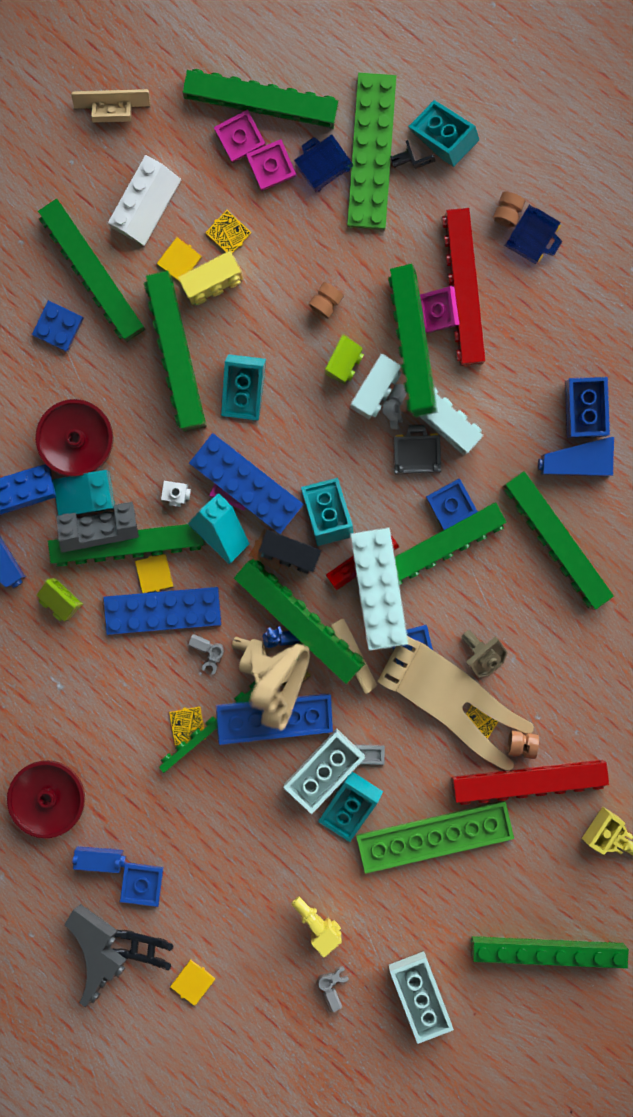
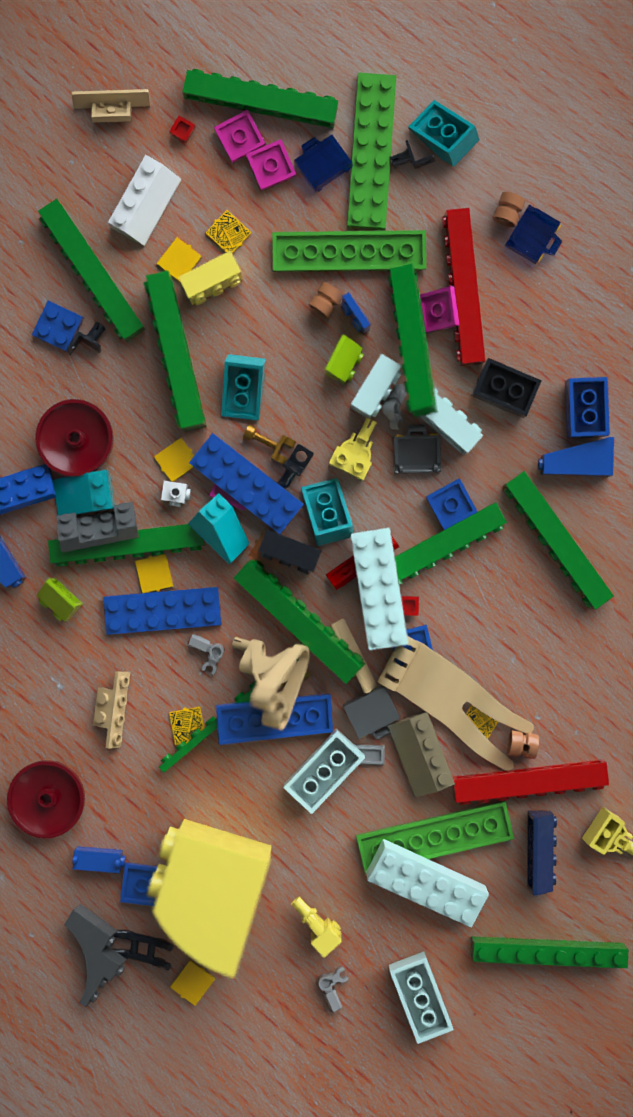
blue bar [262,627,300,648] -> none
teal slope [318,772,383,842] -> none
dark tan piece [462,630,508,678] -> none
none -> black bracket [66,322,106,355]
none -> tan bracket [93,671,130,749]
none -> light yellow slope [147,819,272,978]
none -> yellow piece [154,438,194,482]
none -> red plate [169,115,196,143]
none -> pearl gold bar [242,424,296,465]
none -> bright green plate [272,230,426,272]
none -> black bracket [278,444,314,488]
none -> light yellow brick [329,418,377,481]
none -> blue plate [341,292,371,335]
none -> dark grey piece [343,685,400,740]
none -> light aqua brick [366,839,489,928]
none -> dark tan slope [387,711,455,797]
none -> red plate [401,596,419,616]
none -> black brick [471,358,542,418]
none -> dark blue slope [527,810,557,896]

